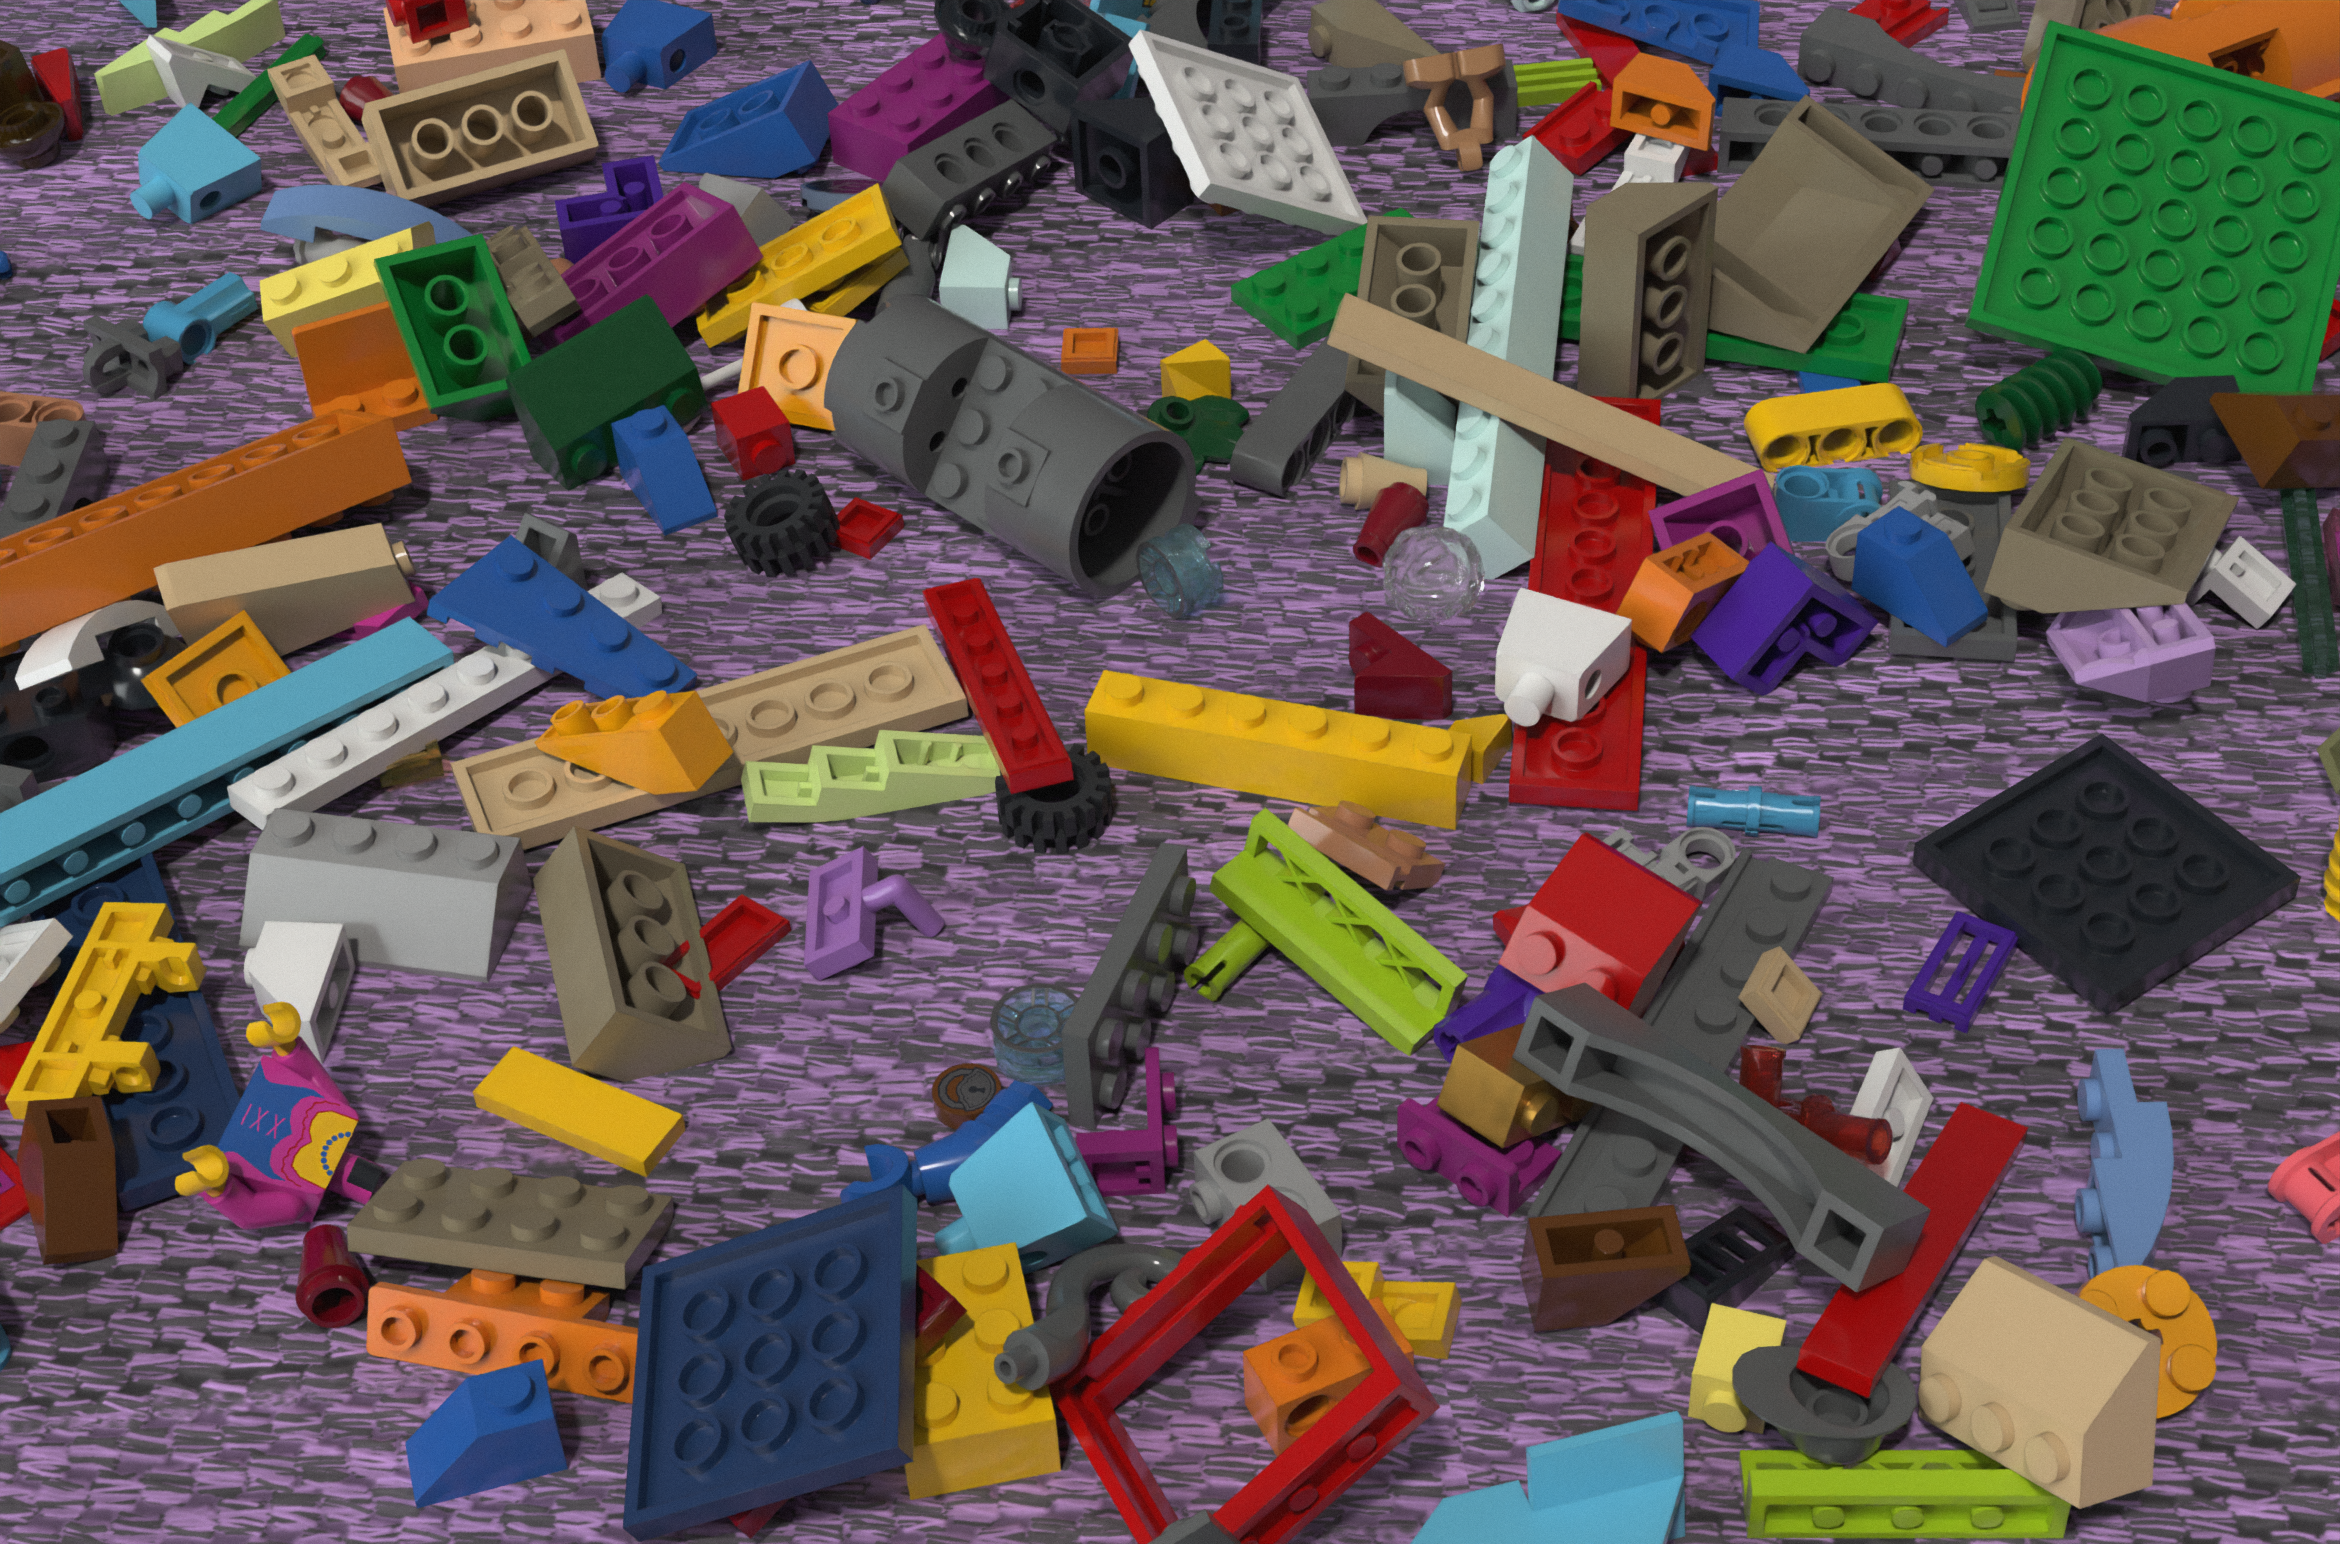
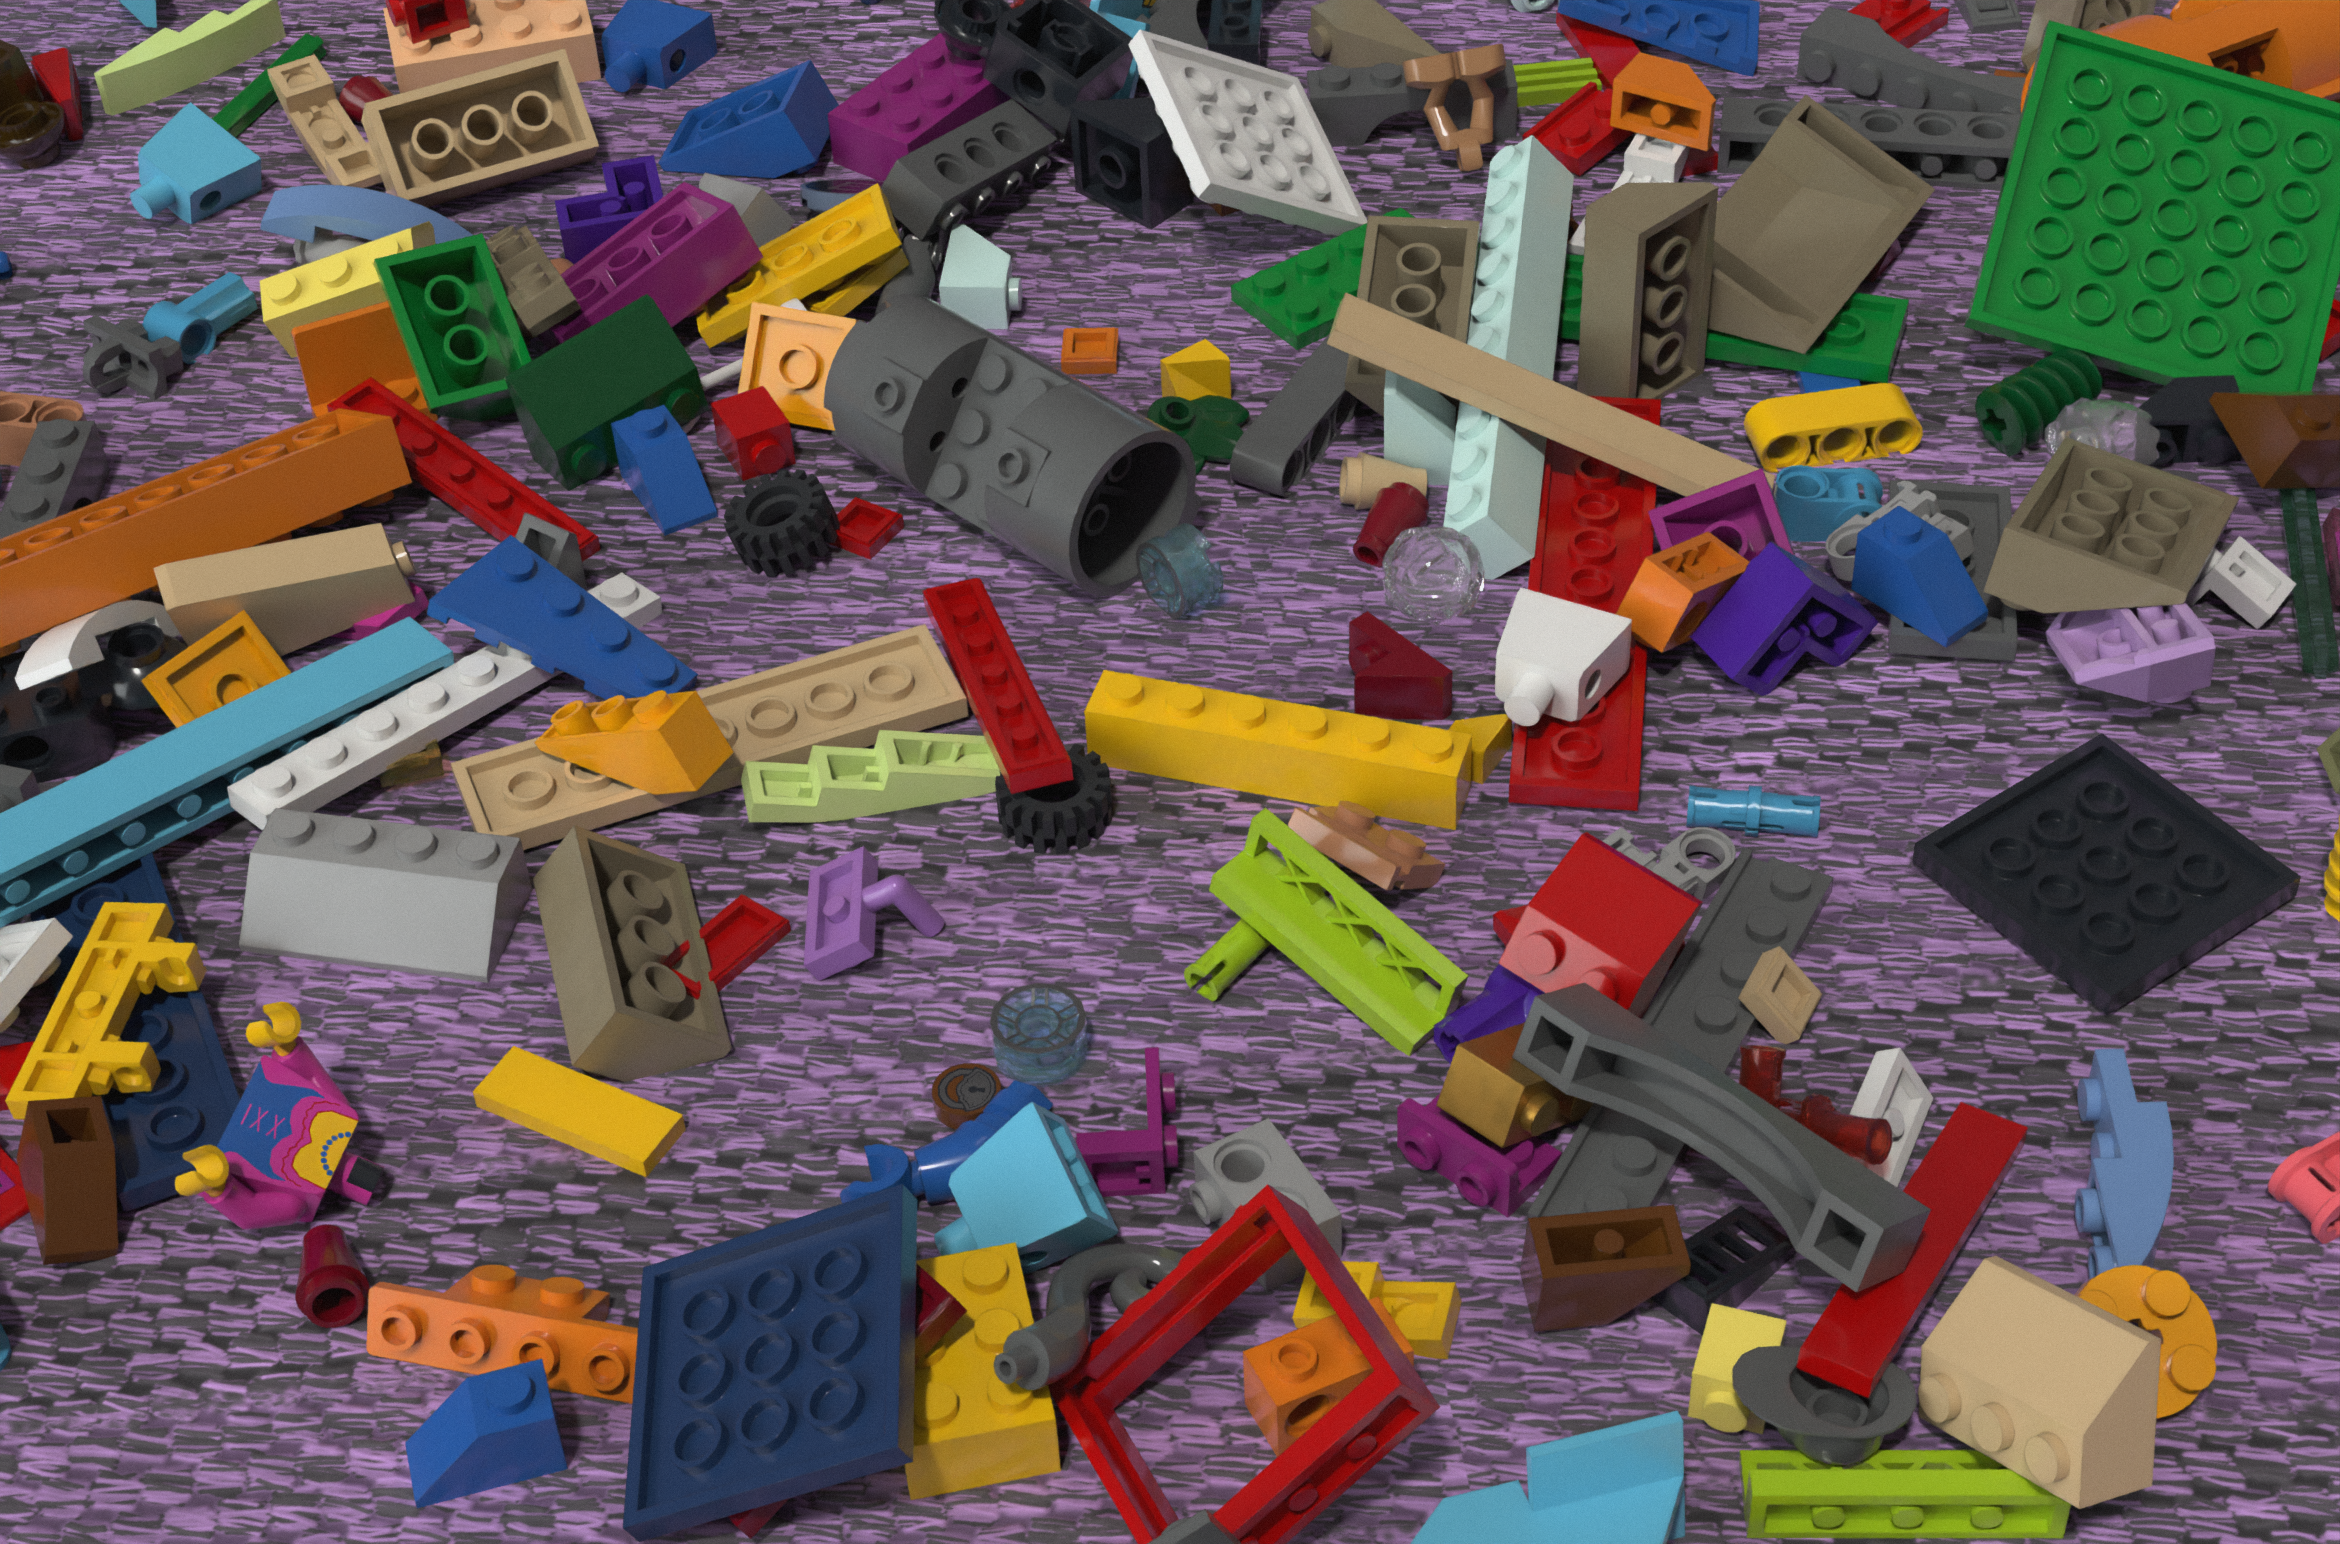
white slope [146,35,256,108] -> none
white slope [244,921,356,1064] -> none
dark tan plate [347,1158,673,1290] -> none
dark grey plate [1061,842,1199,1130] -> none
blue slope [1708,43,1810,117] -> none
dark purple tile [1903,911,2019,1034] -> none
yellow tile [1909,443,2031,492] -> none
none -> red tile [327,377,601,562]
none -> clear hair [2045,397,2160,466]

